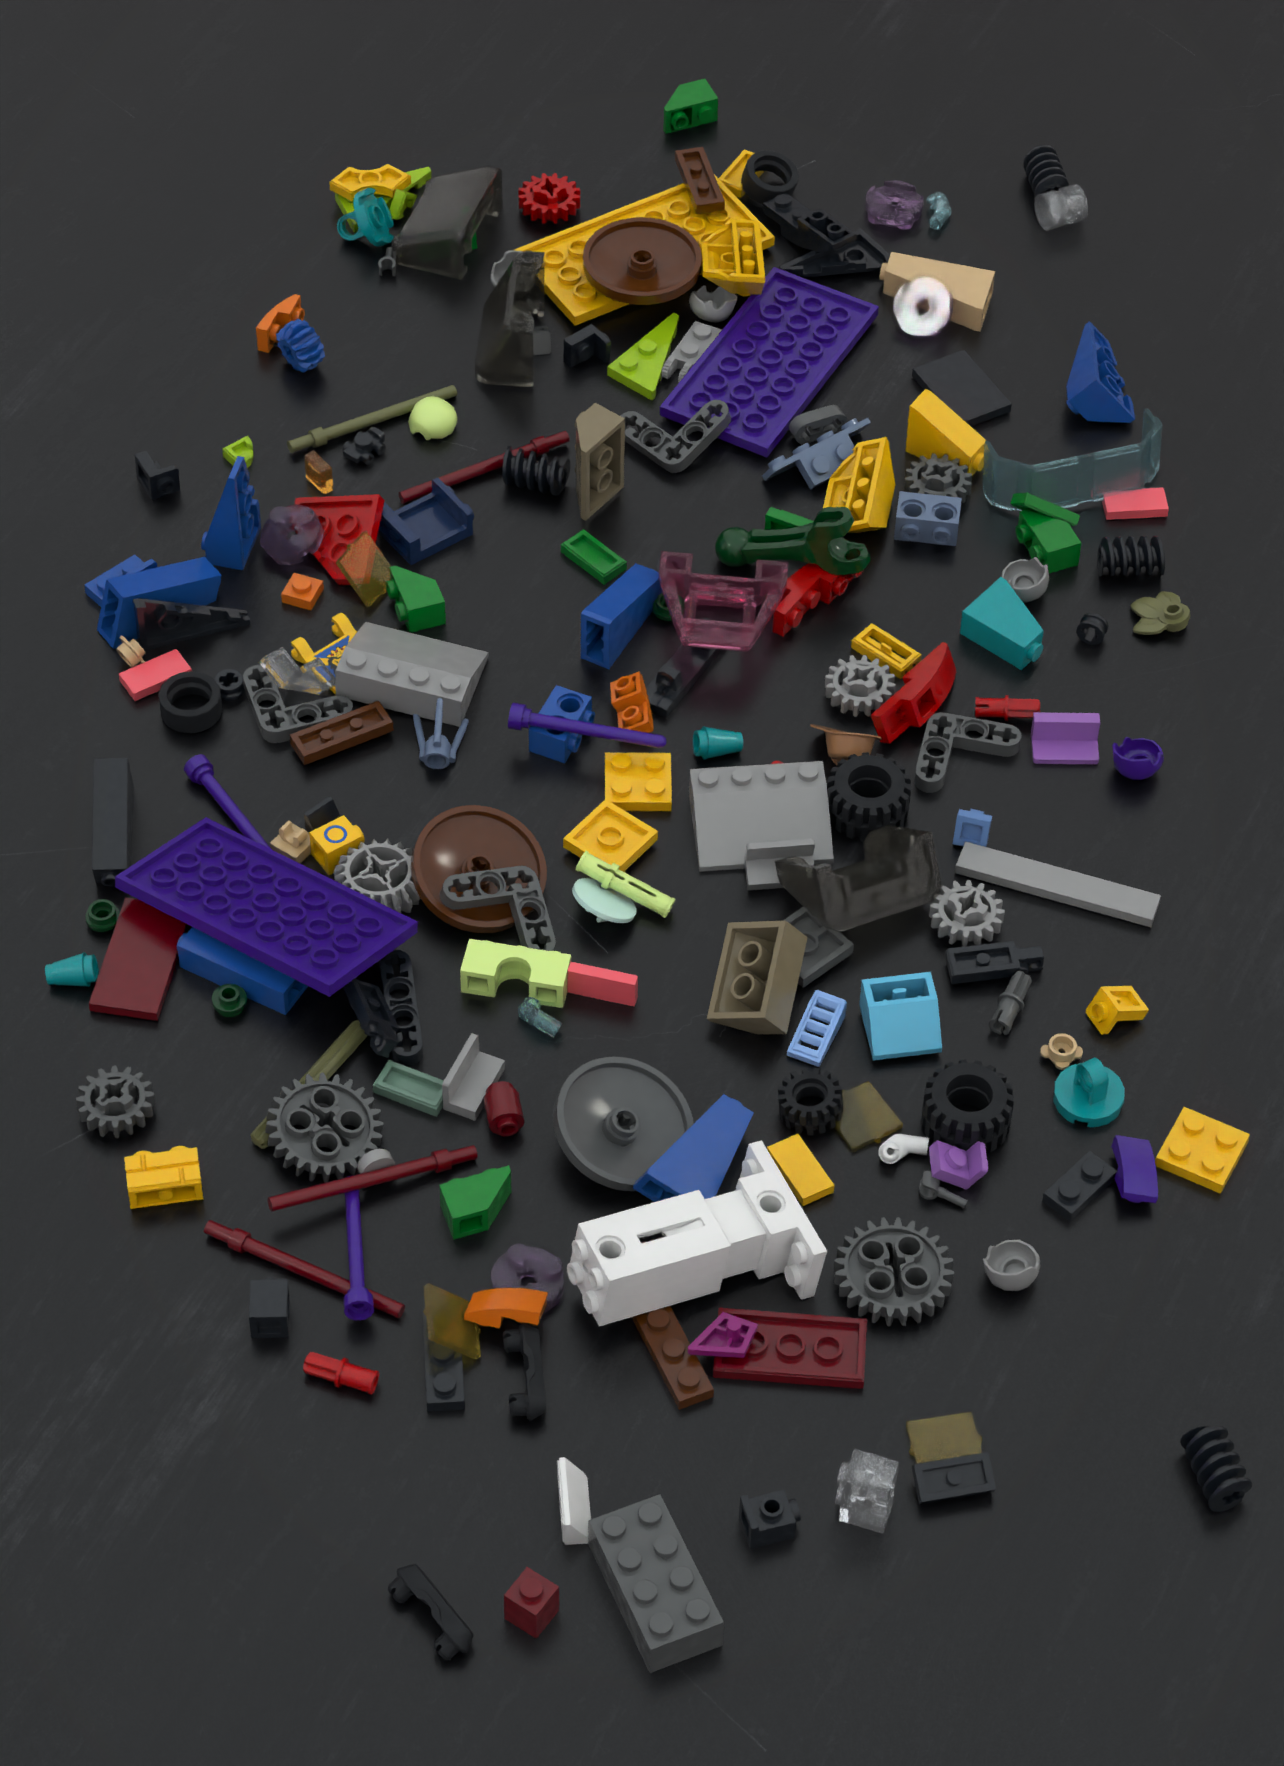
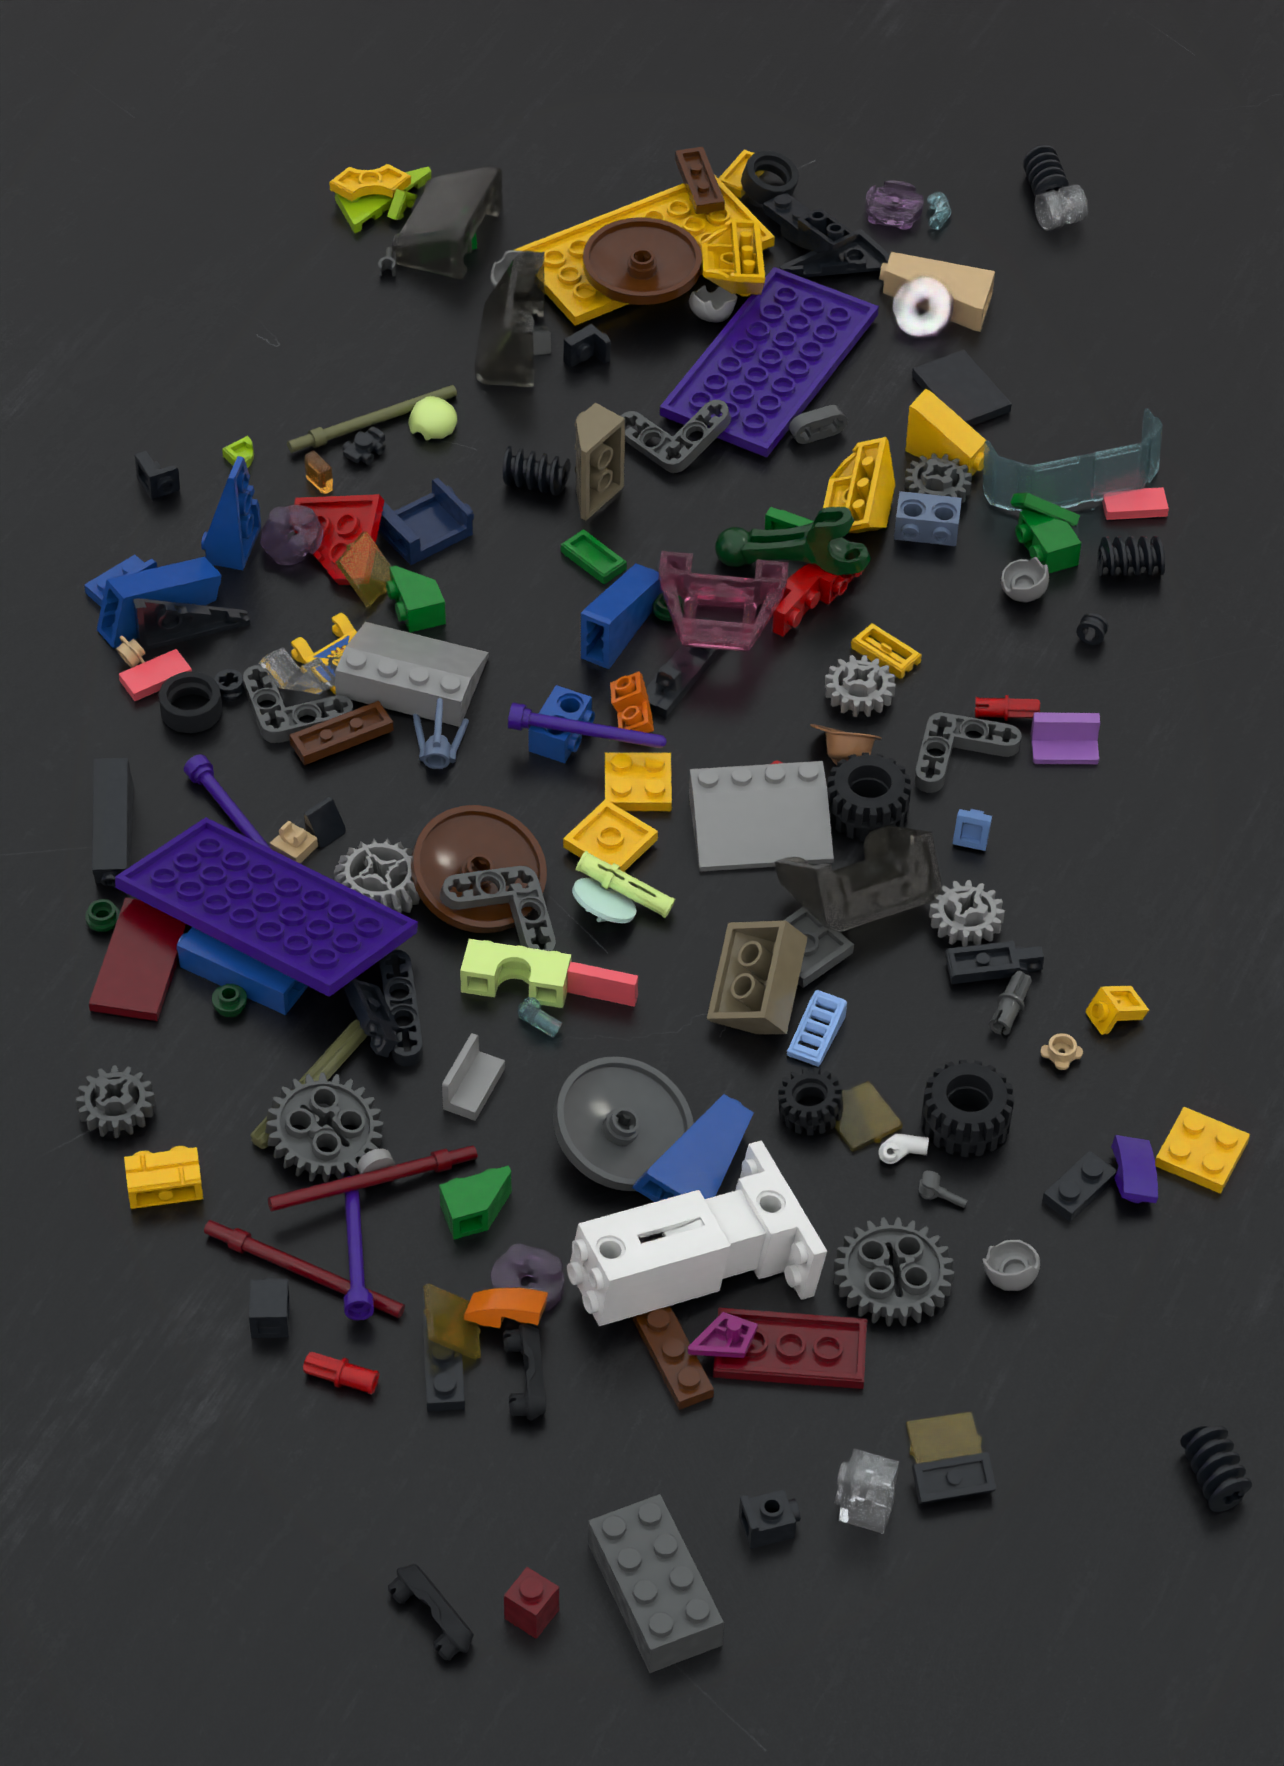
teal cone [45,952,99,987] -> none
orange slope [256,294,305,353] -> none
blue gear [276,319,325,373] -> none
orange plate [281,573,324,611] -> none
yellow brick [309,815,365,875] -> none
teal tile [337,188,394,247] -> none
sand green tile [373,1060,444,1117] -> none
dark red bar [398,431,570,504] -> none
dark red brick [484,1081,525,1136] -> none
red gear [518,173,580,224] -> none
white slope [557,1457,591,1545] -> none
lime wing [607,312,679,401] -> none
light grey hinge [661,321,722,382] -> none
green slope [663,79,718,134] -> none
teal cone [692,727,743,760] -> none
light grey panel [744,838,816,891] -> none
sand blue bracket [762,418,871,490] -> none
yellow tile [767,1134,835,1206] -> none
medium azure slope [859,972,942,1061] -> none
red slope [871,642,956,744] -> none
medium lavender bracket [929,1140,988,1190] -> none
light grey tile [955,841,1161,927] -> none
teal slope [960,577,1044,670] -> none
teal tile [1053,1057,1125,1127] -> none
blue wedge [1066,321,1135,423] -> none
dark purple hair [1112,737,1164,780] -> none
olive plate [1130,591,1191,635] -> none

